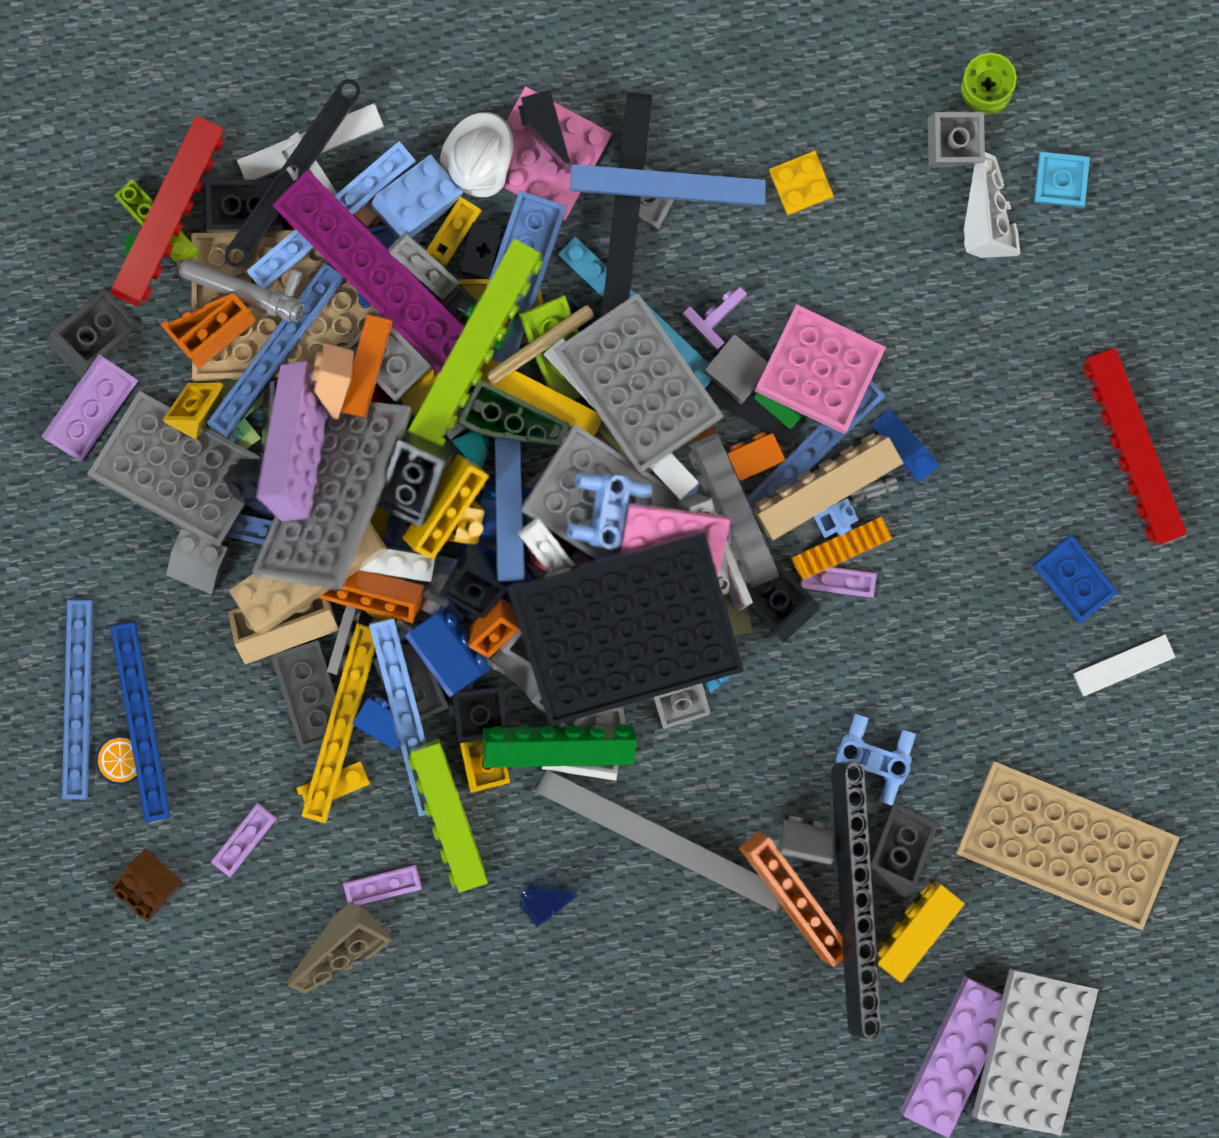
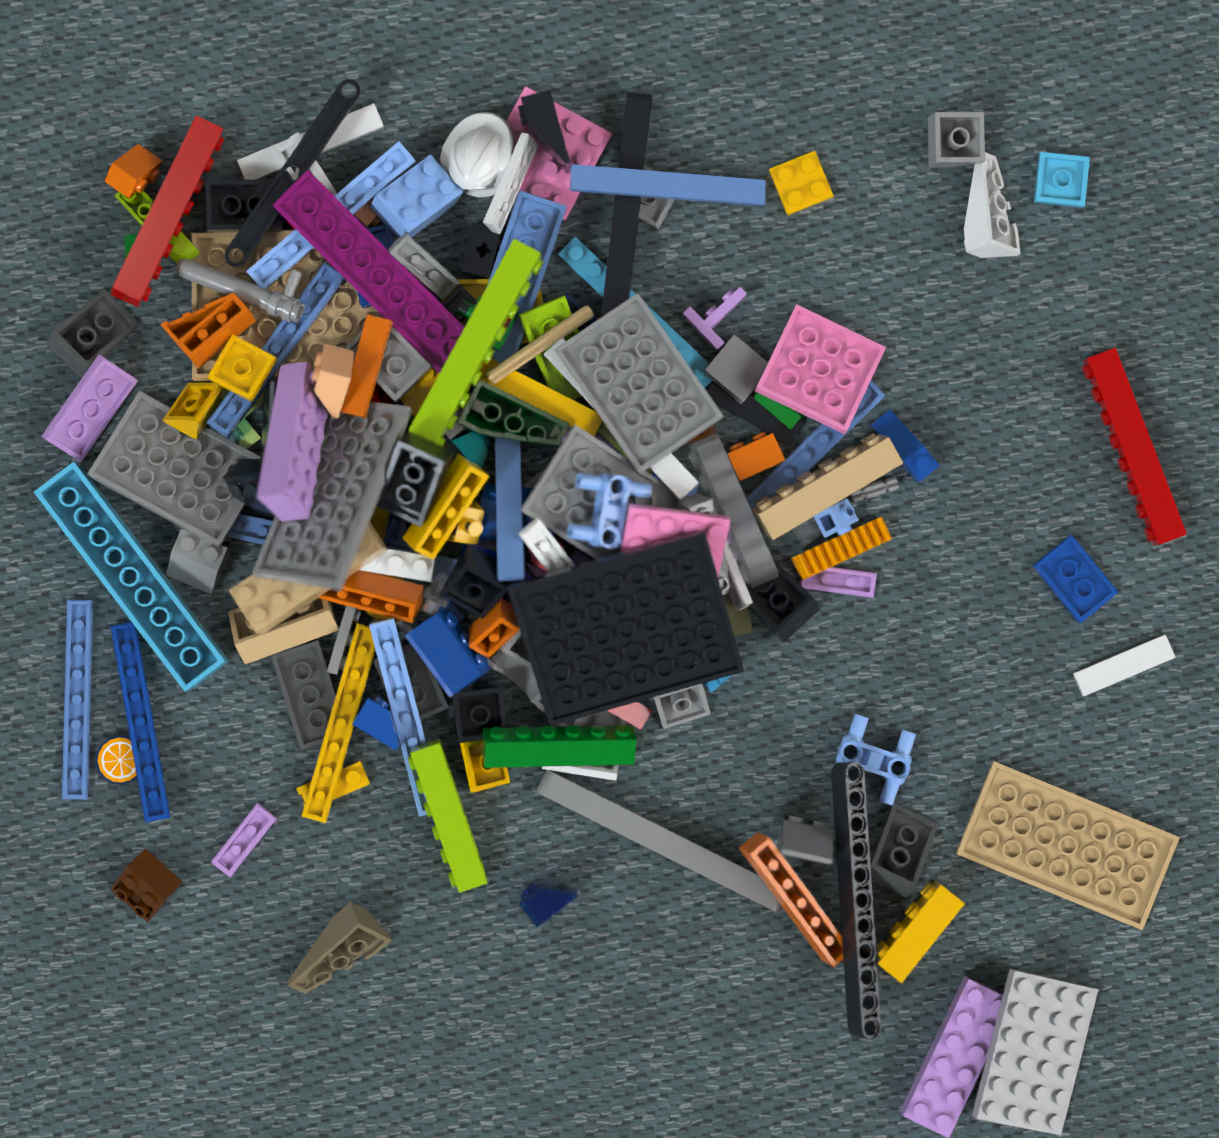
lavender tile [343,865,422,905] -> none
yellow plate [426,197,482,268] -> none
lime wheel [961,52,1017,115] -> none
none -> medium azure brick [34,462,229,692]
none -> orange brick [104,144,162,198]
none -> yellow plate [207,334,277,402]
none -> white tile [483,132,538,234]
none -> sticker [607,702,652,730]

